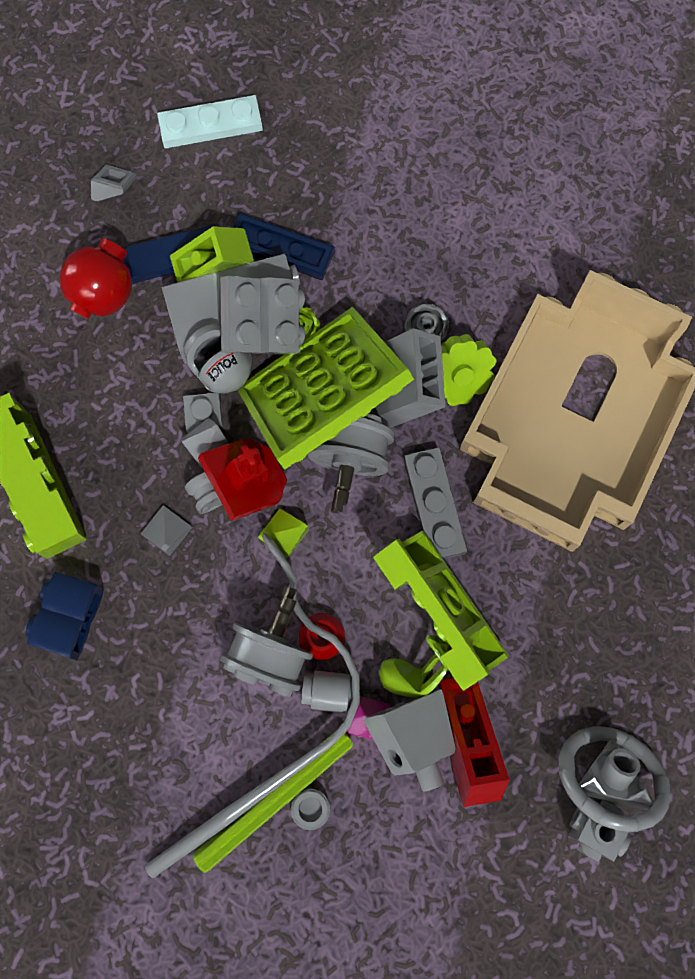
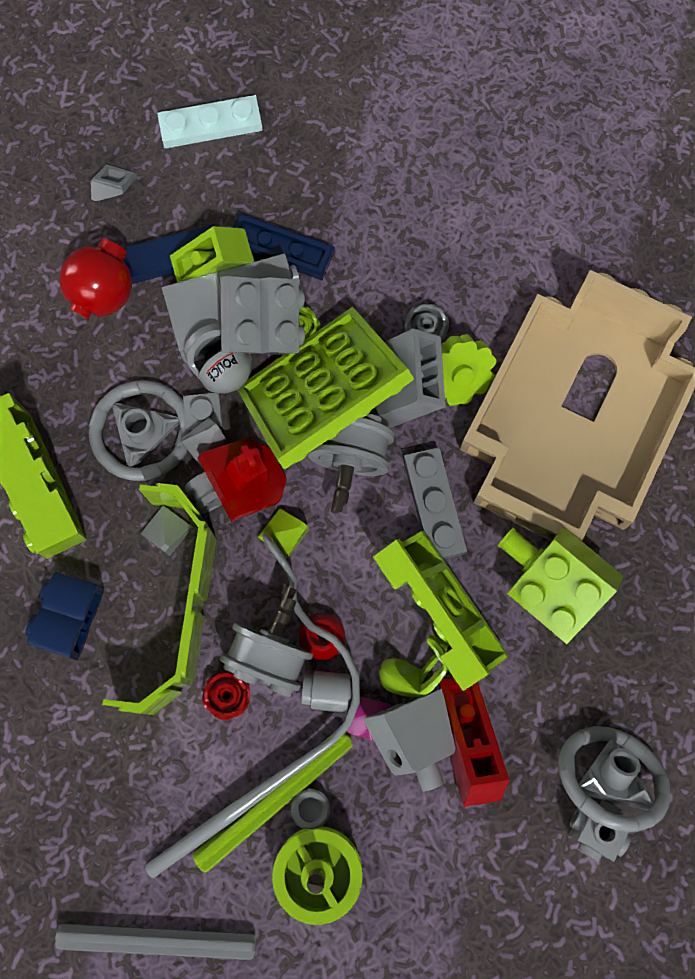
none -> light grey axle [55,924,256,960]
none -> light grey piece [88,380,191,481]
none -> lime windscreen [102,483,216,715]
none -> red plate [202,670,250,720]
none -> lime wheel [272,826,362,925]
none -> lime brick [497,527,624,644]

